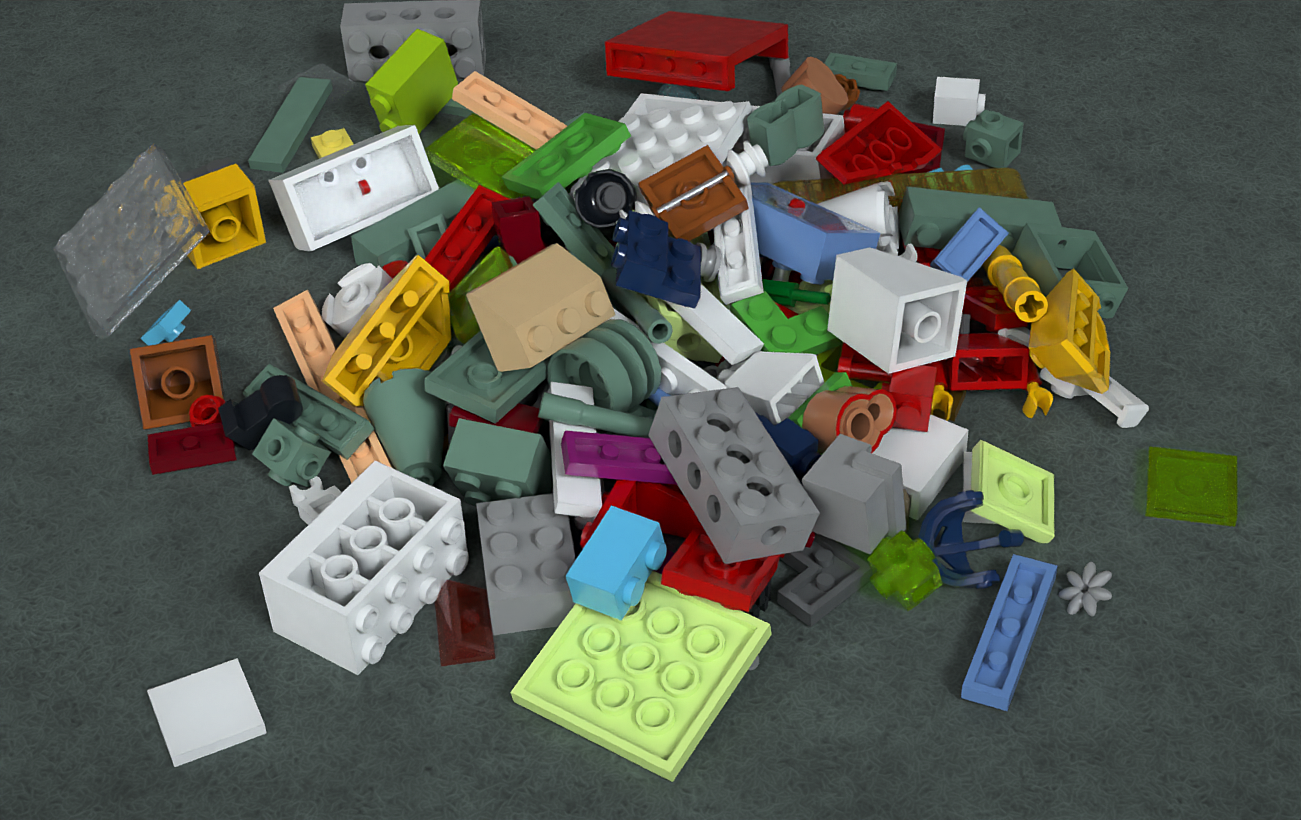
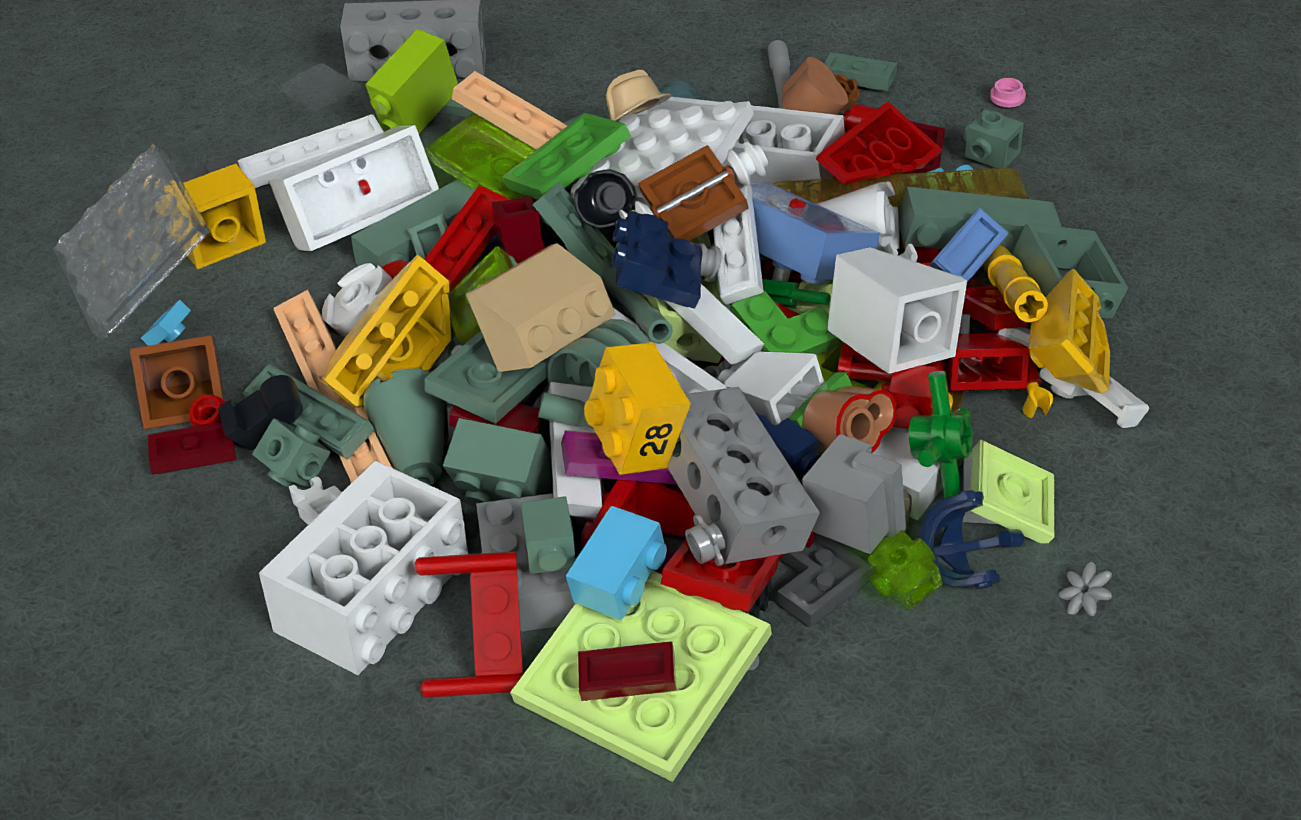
white tile [147,658,267,767] -> none
sand green tile [248,77,333,173] -> none
clear red slope [435,580,495,666] -> none
red panel [605,11,789,91] -> none
sand green brick [747,84,824,166] -> none
white brick [933,77,986,126] -> none
medium blue plate [961,554,1057,711] -> none
clear neon green tile [1145,446,1237,527] -> none
none -> white tile [238,114,383,188]
none -> red plate [414,551,523,698]
none -> sand green brick [520,496,575,574]
none -> dark red tile [578,641,677,701]
none -> yellow brick [584,342,691,475]
none -> tan piece [606,69,671,122]
none -> light grey plate [685,514,725,566]
none -> green bar [909,371,973,499]
none -> bright pink plate [990,78,1026,107]

